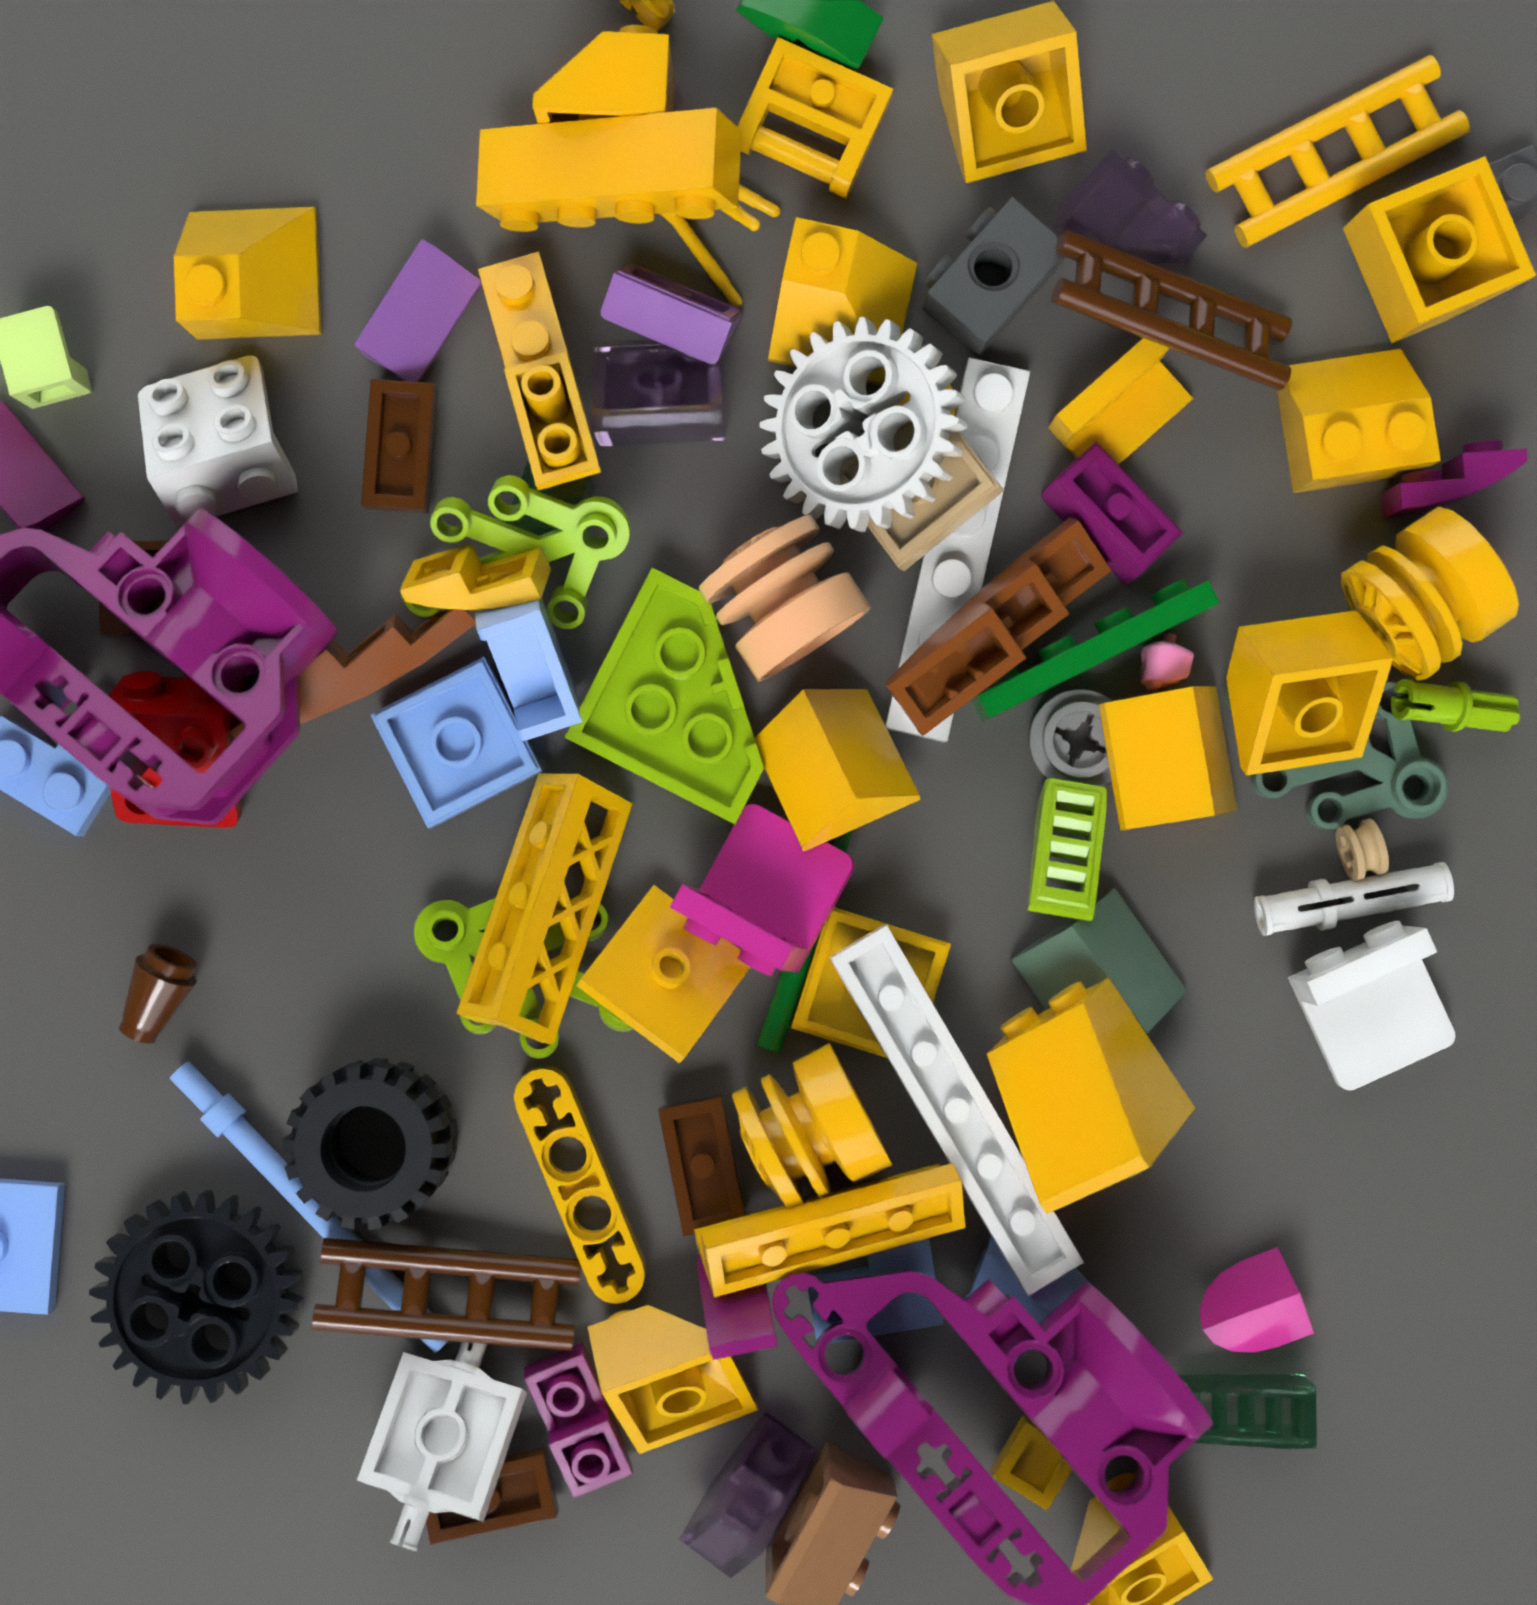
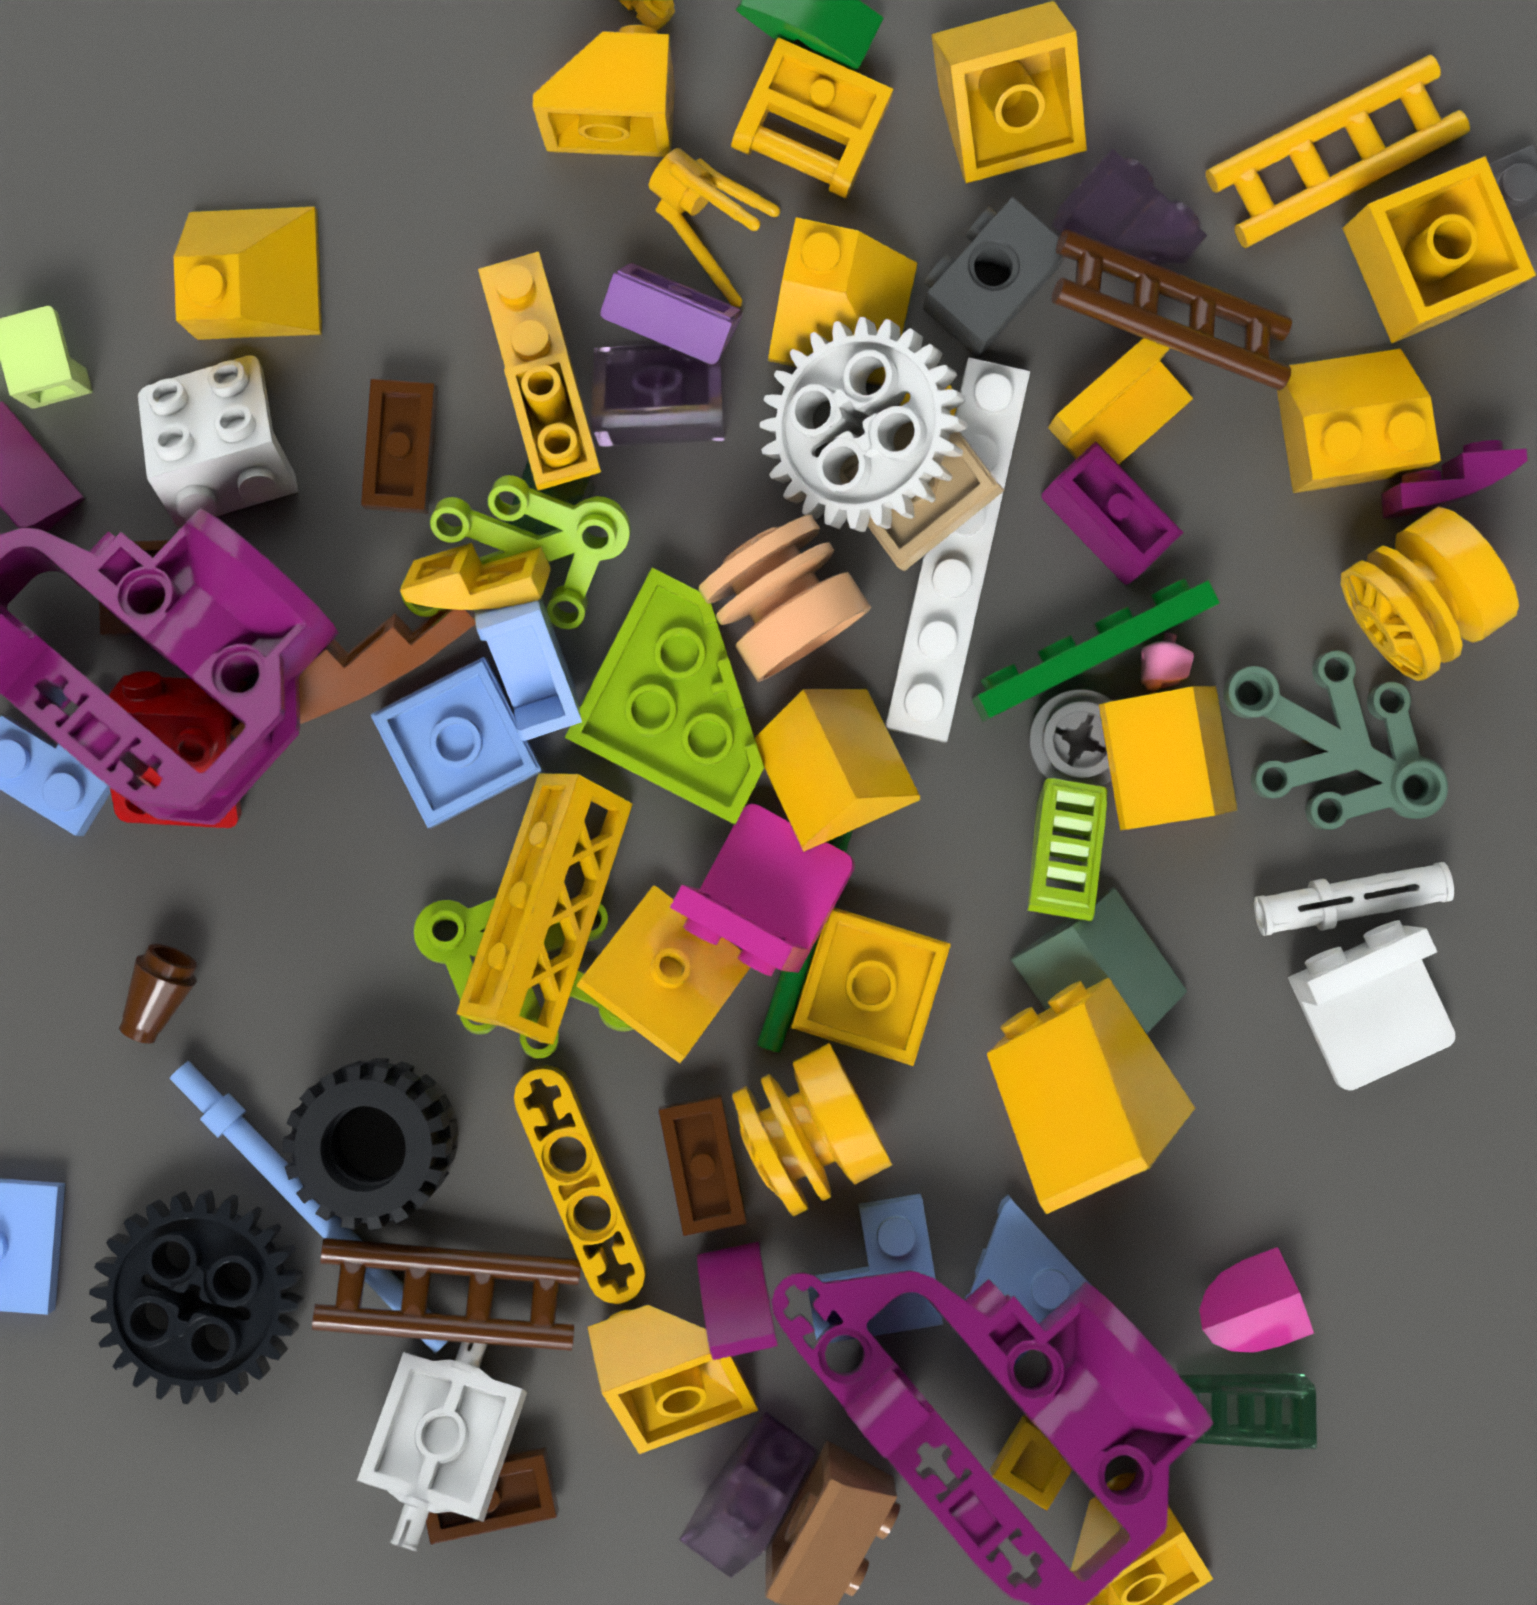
medium lavender slope [355,239,482,382] -> none
yellow brick [476,108,742,232] -> none
magenta slope [523,1343,633,1498] -> none
yellow fence [694,1163,965,1297] -> none
white plate [829,925,1084,1296] -> none
dark orange slope [884,517,1111,736] -> none
yellow slope [1226,610,1394,776] -> none
tan bush [1335,818,1389,881] -> none
lime axle [1391,679,1521,732] -> none

